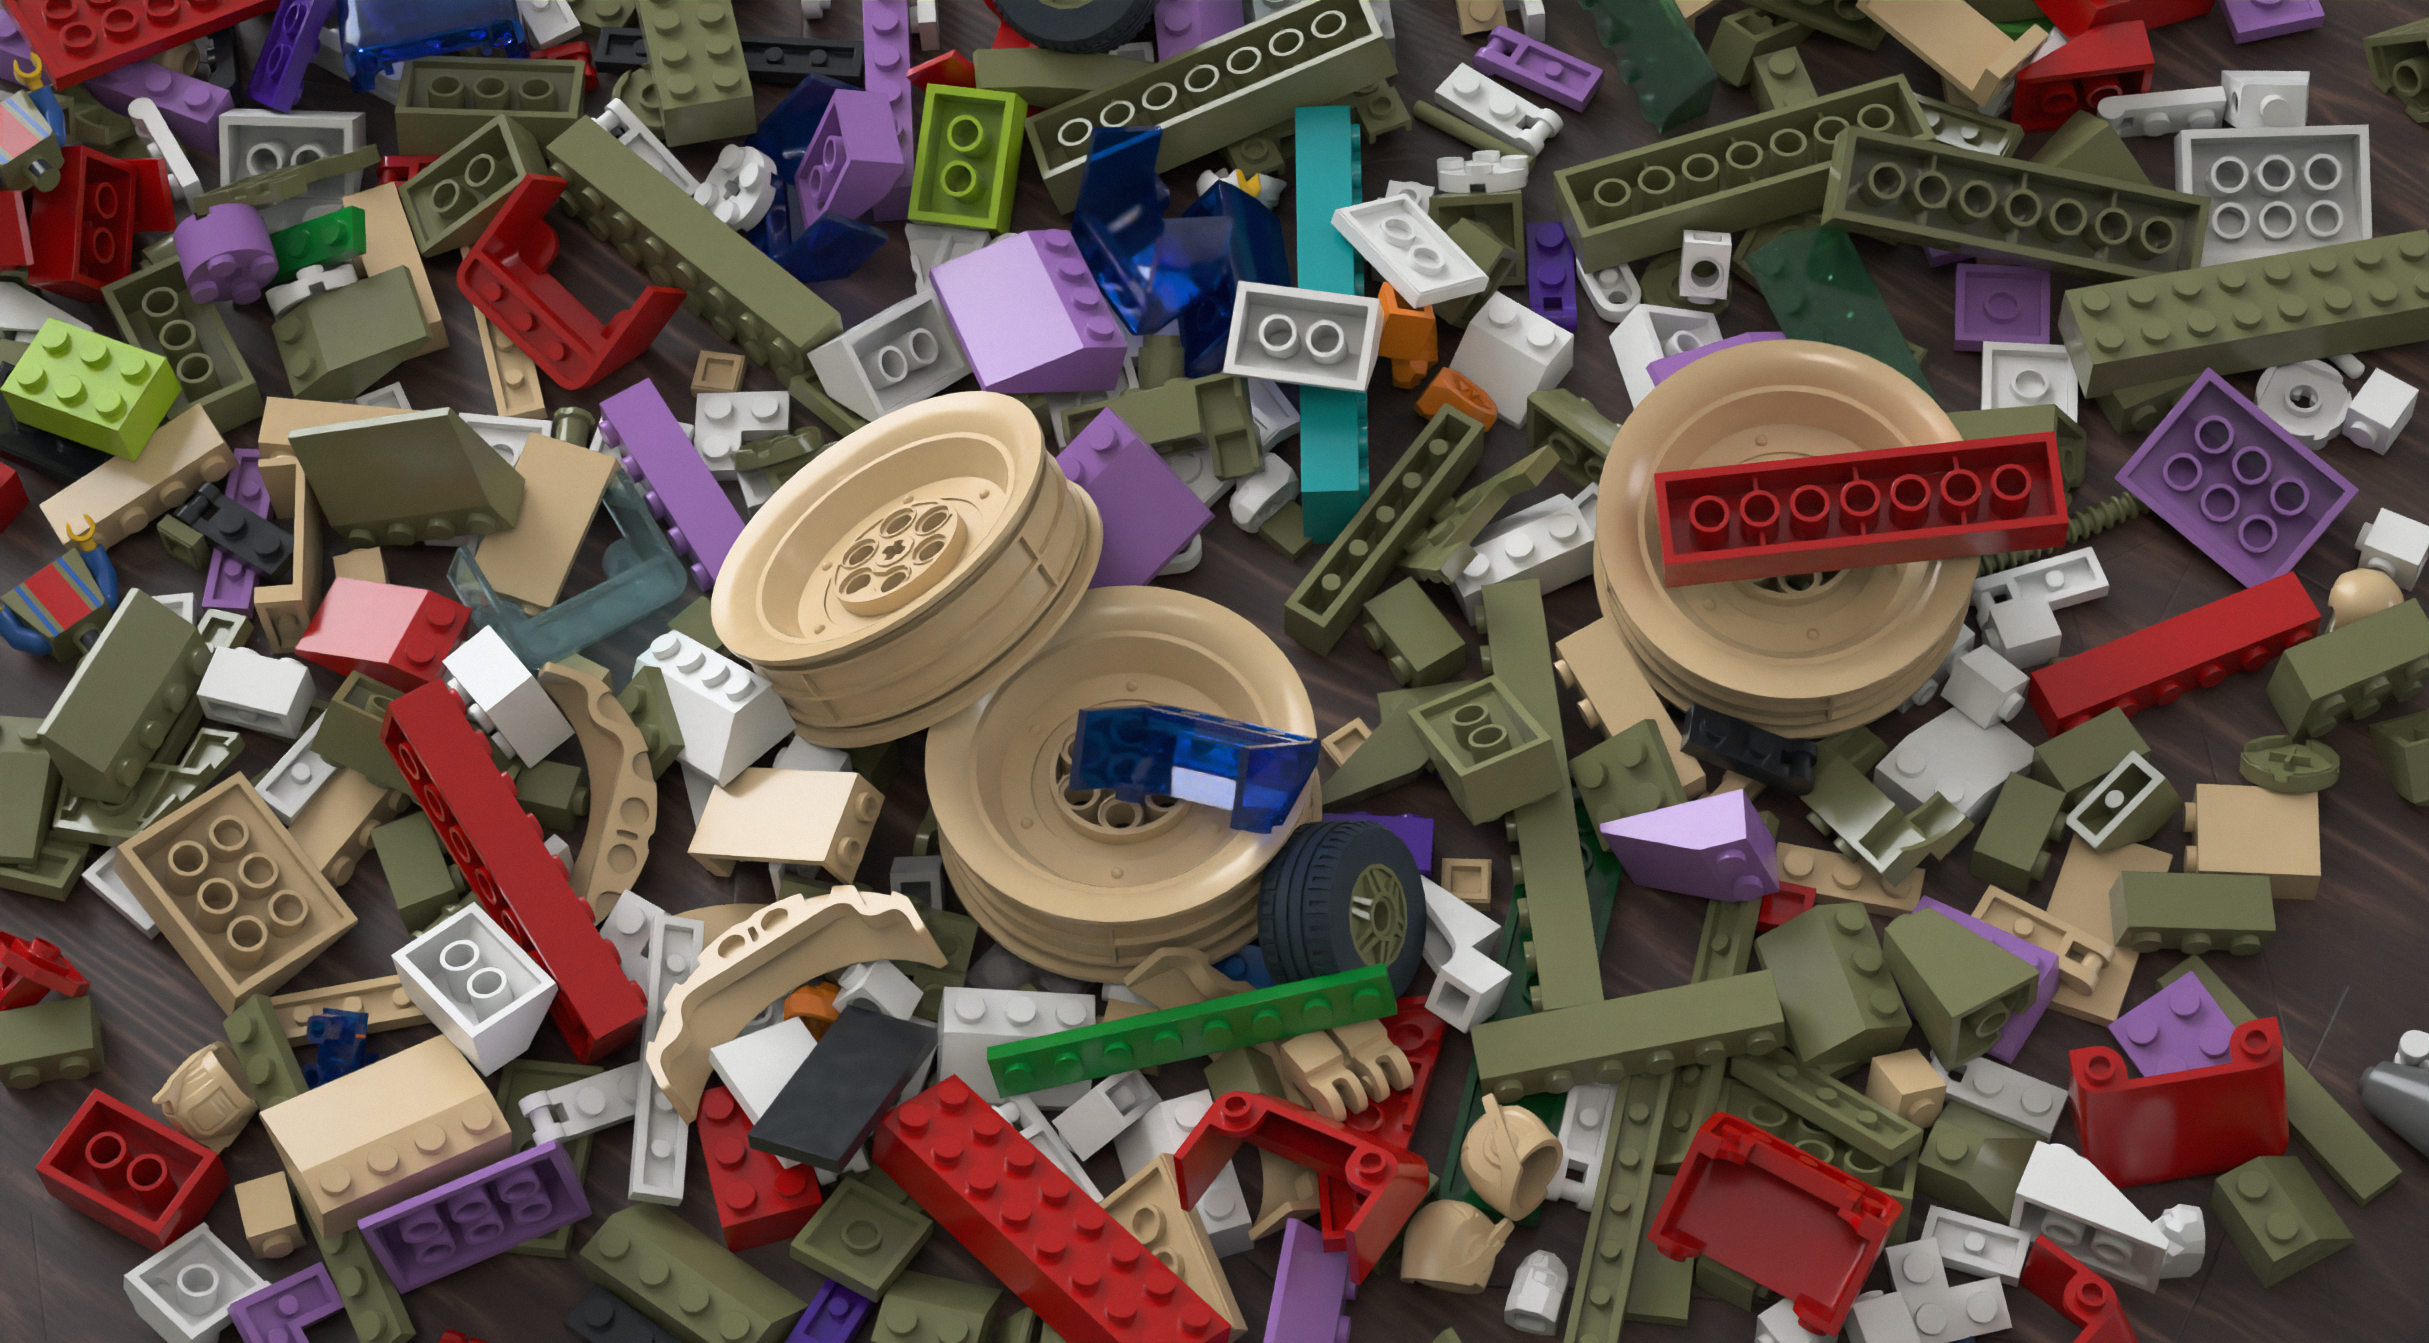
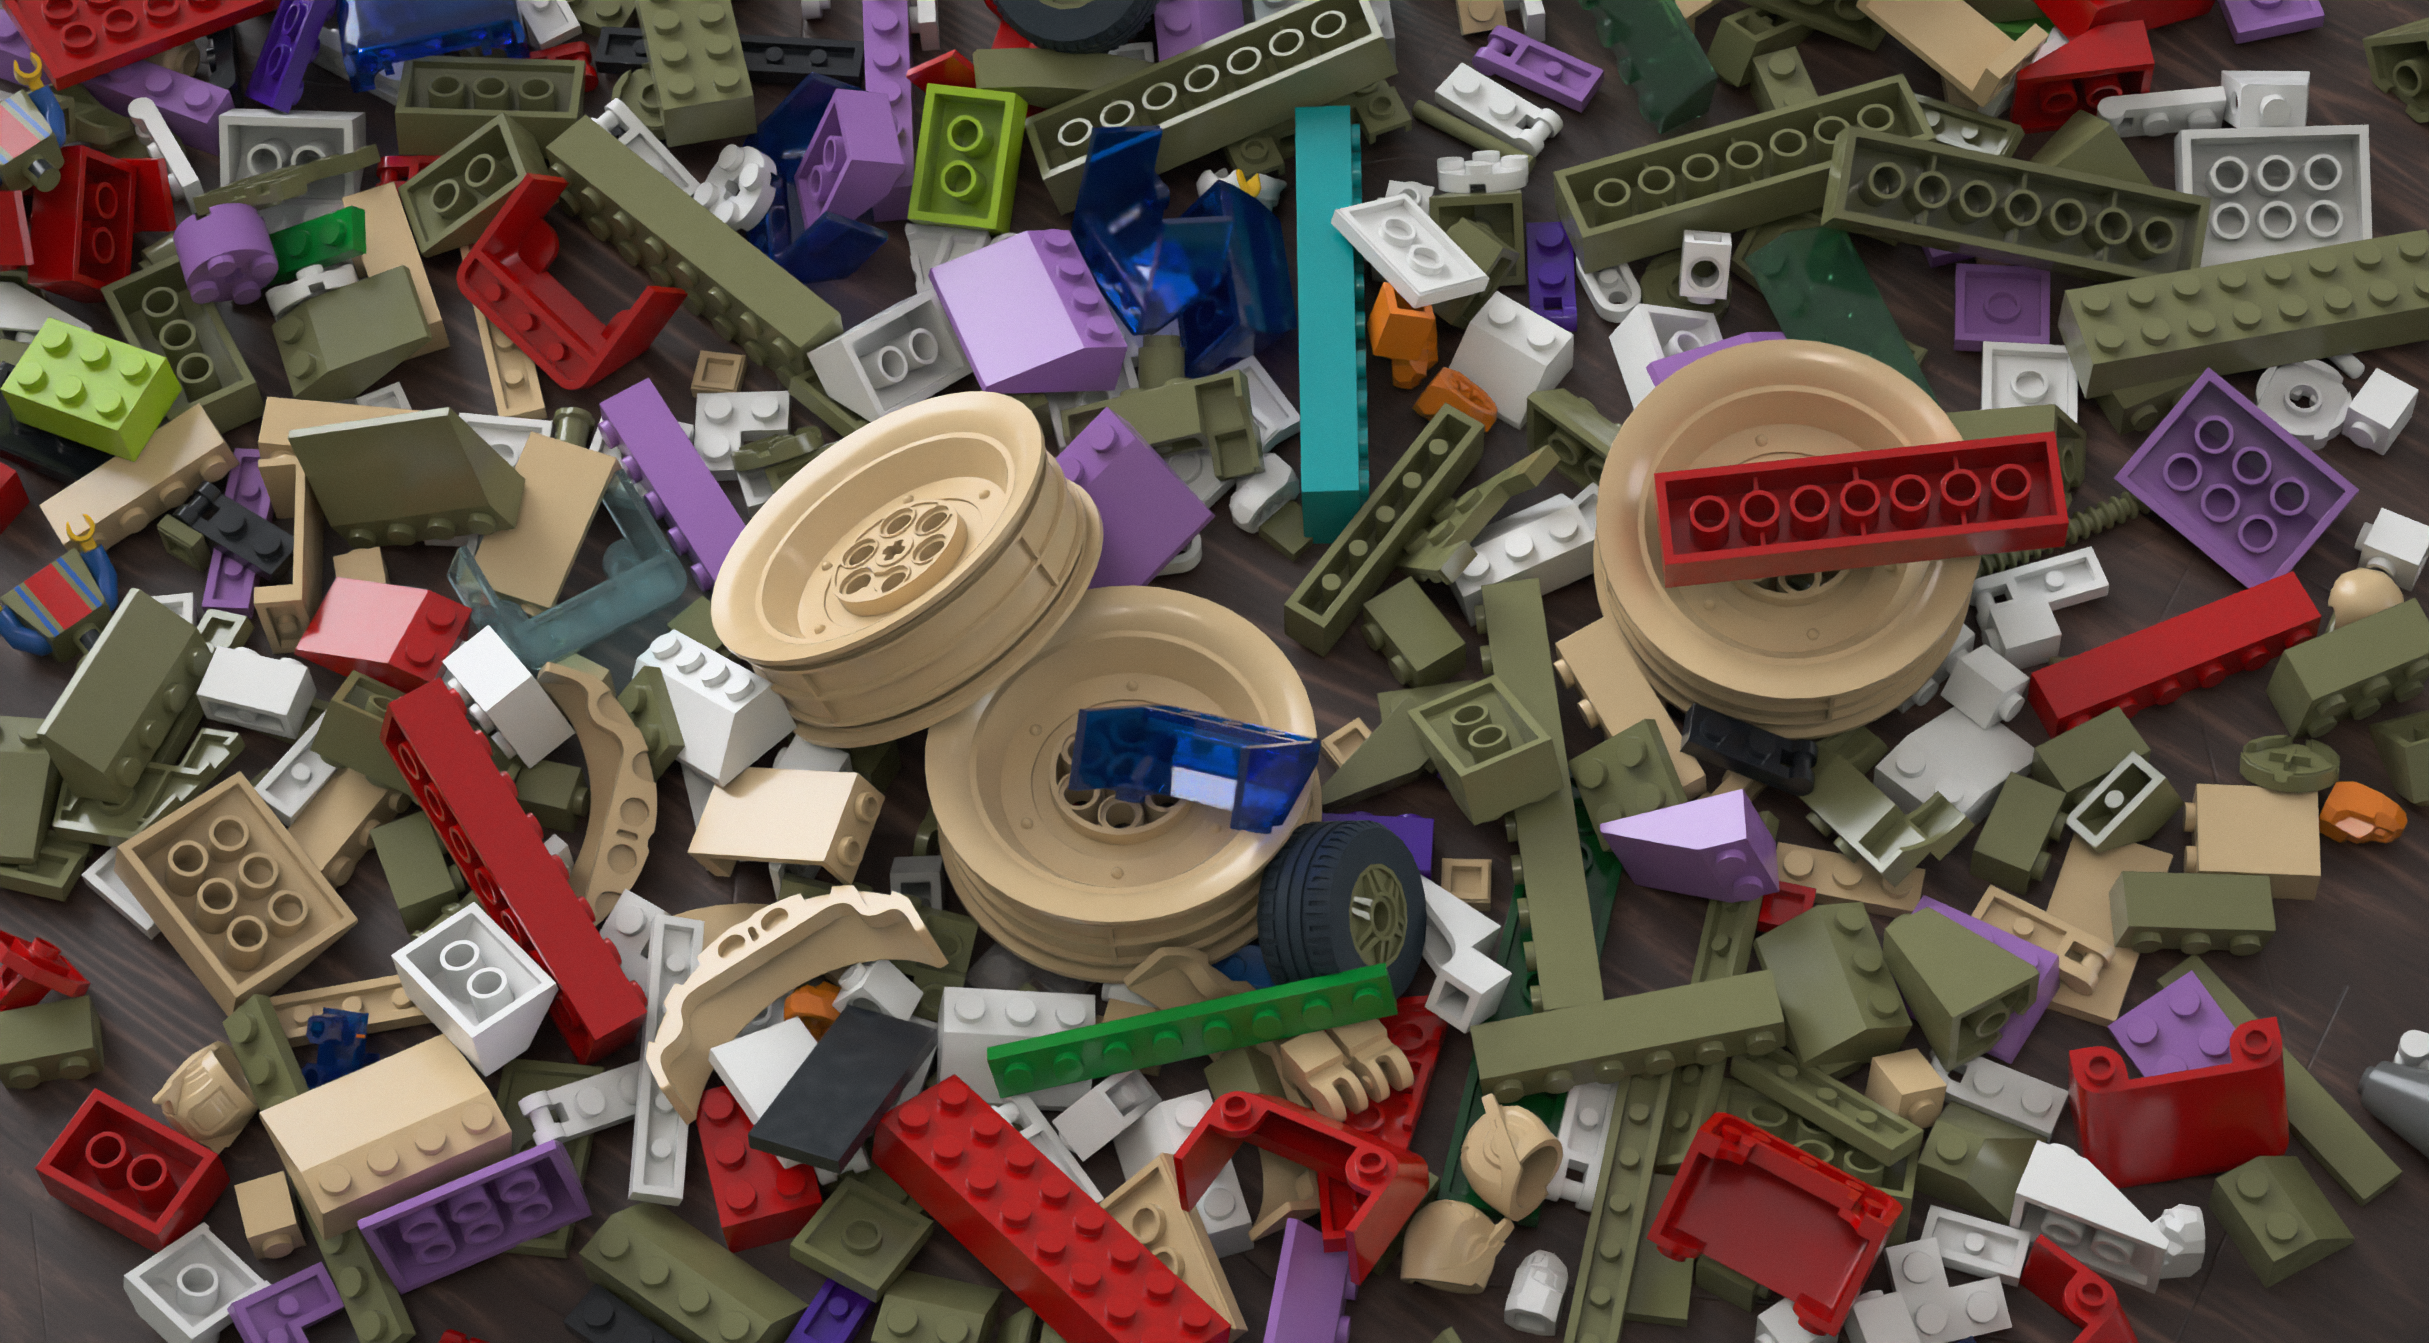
white slope [1223,281,1384,393] -> none
none -> orange rock [2319,781,2408,844]

